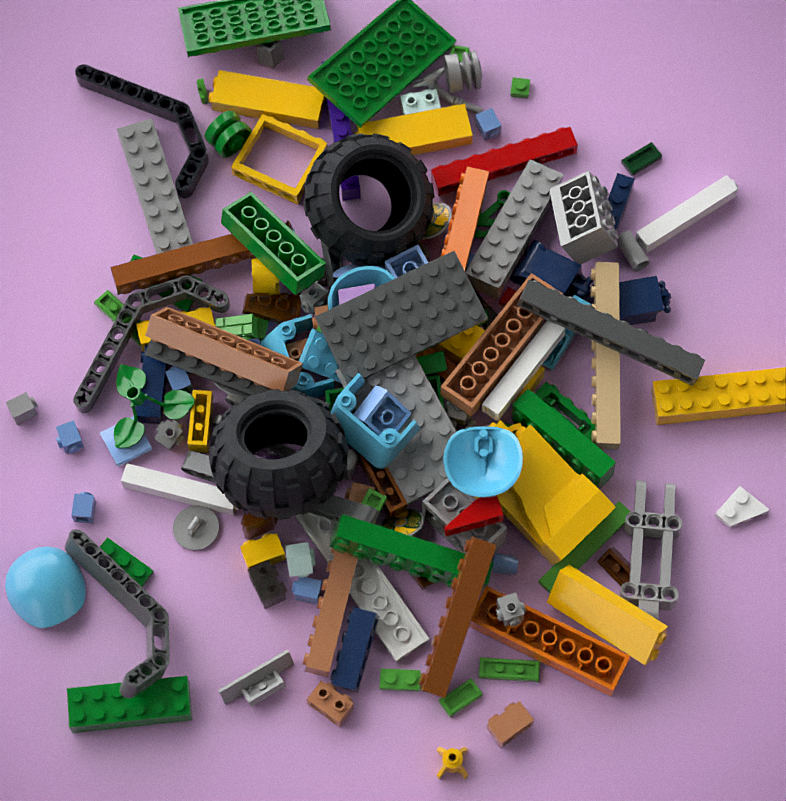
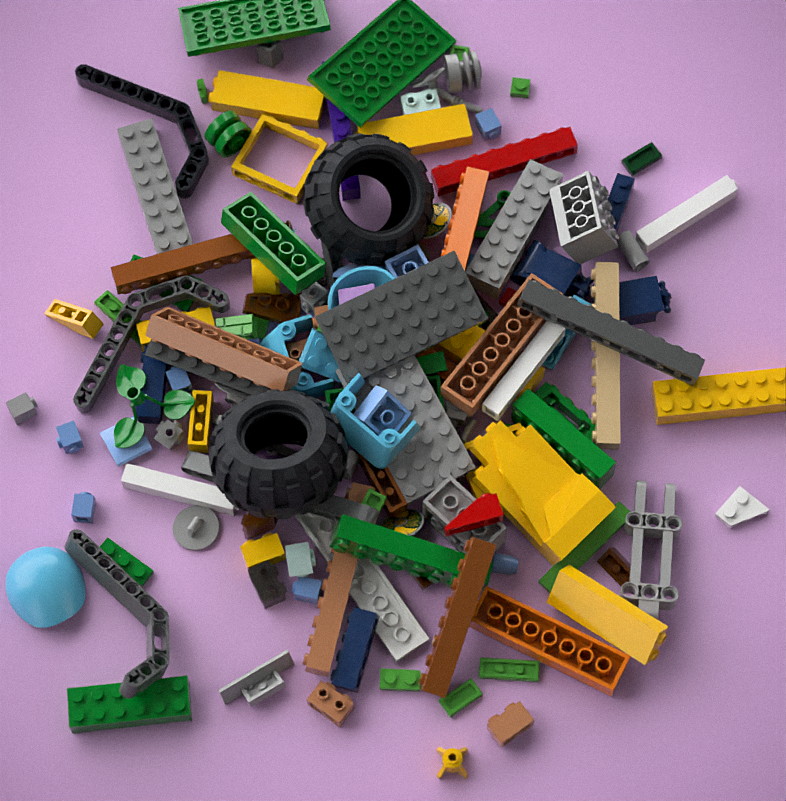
medium azure piece [444,427,523,497] -> none
light grey brick [496,592,526,626] -> none
none -> yellow slope [44,299,104,339]

